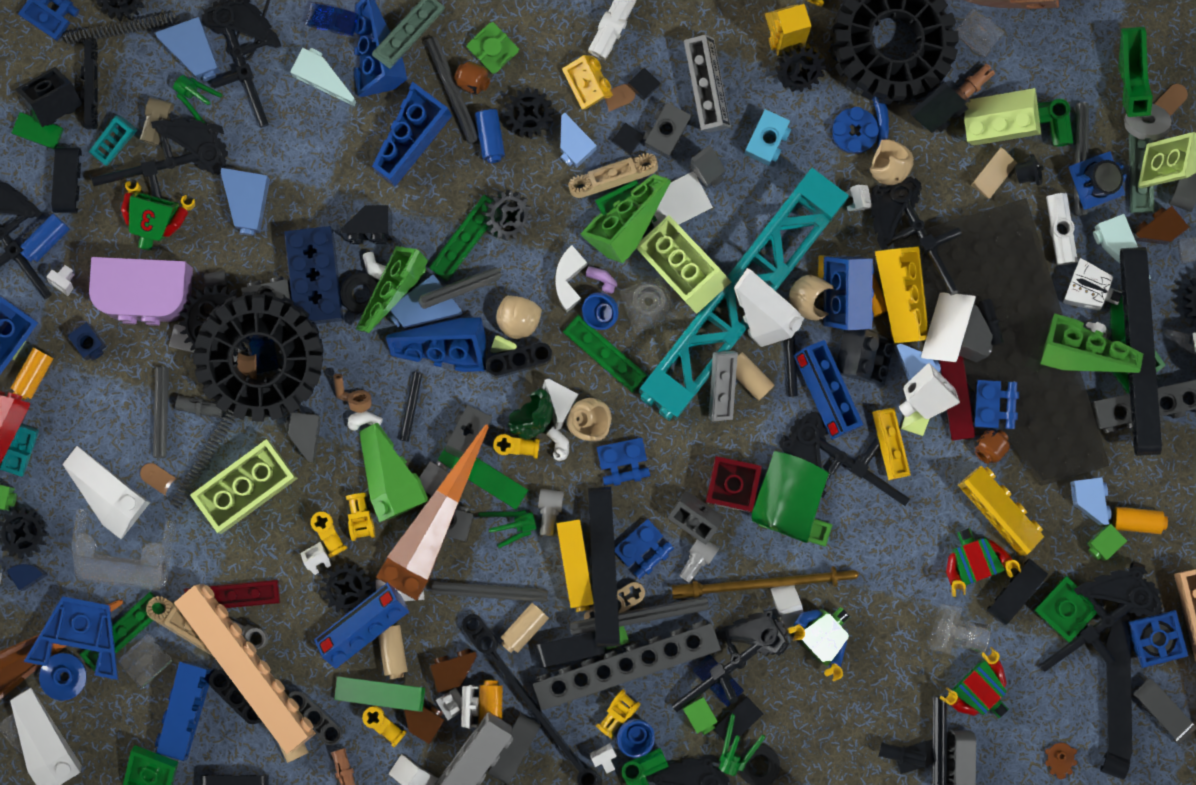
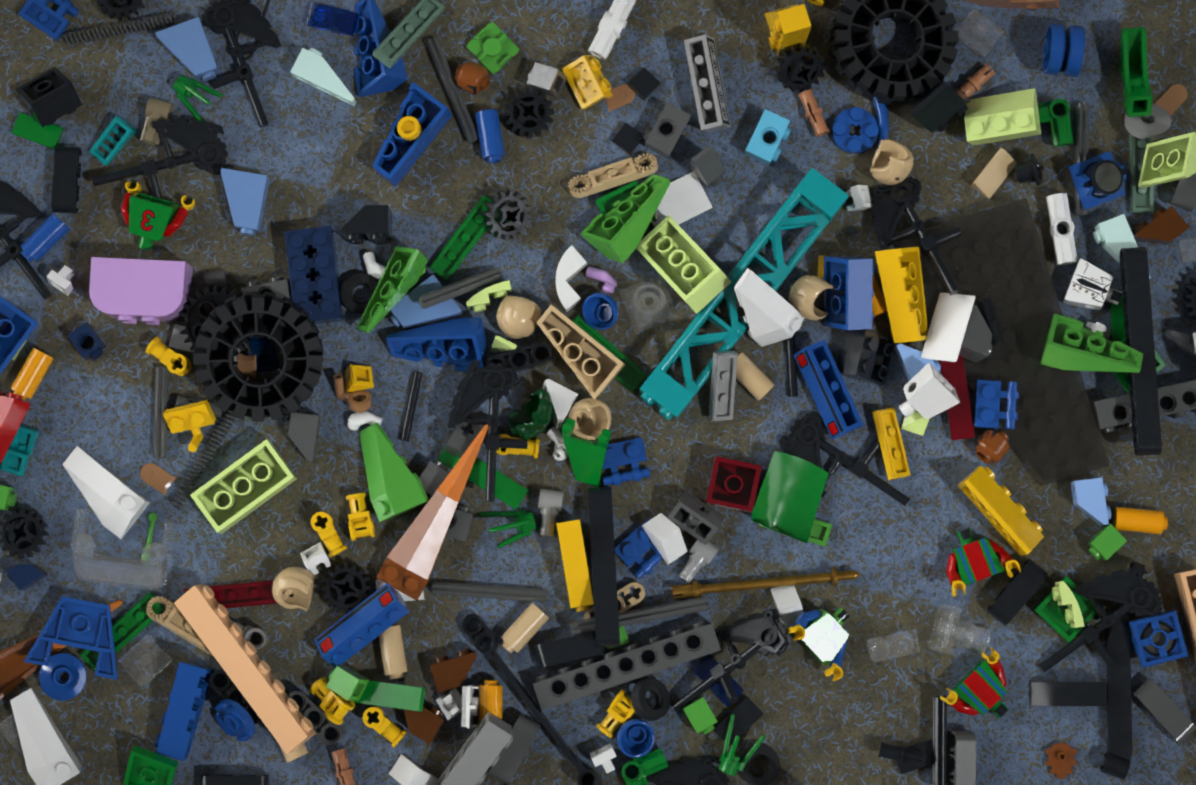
black plate [81,39,98,130] -> none
light blue slope [560,113,597,168] -> none
none -> bright green hinge [142,513,158,561]
none -> yellow connector [145,336,192,376]
none -> yellow plate [163,400,216,452]
none -> blue tile [214,699,256,741]
none -> tan piece [272,567,314,611]
none -> yellow connector [310,677,355,725]
none -> bright green brick [326,666,369,701]
none -> yellow slope [344,364,374,392]
none -> yellow tile [397,116,421,141]
none -> black bar [448,361,528,502]
none -> yellowish green slope [466,280,512,312]
none -> flat silver brick [527,62,567,98]
none -> tan wedge [536,305,626,400]
none -> green flag [562,418,611,487]
none -> black tyre [631,678,670,721]
none -> white slope [642,513,687,565]
none -> nougat pin [798,89,830,137]
none -> clear slope [866,629,921,663]
none -> black slope [1031,682,1107,706]
none -> blue wheel [1043,23,1085,77]
none -> yellowish green slope [1052,581,1085,628]

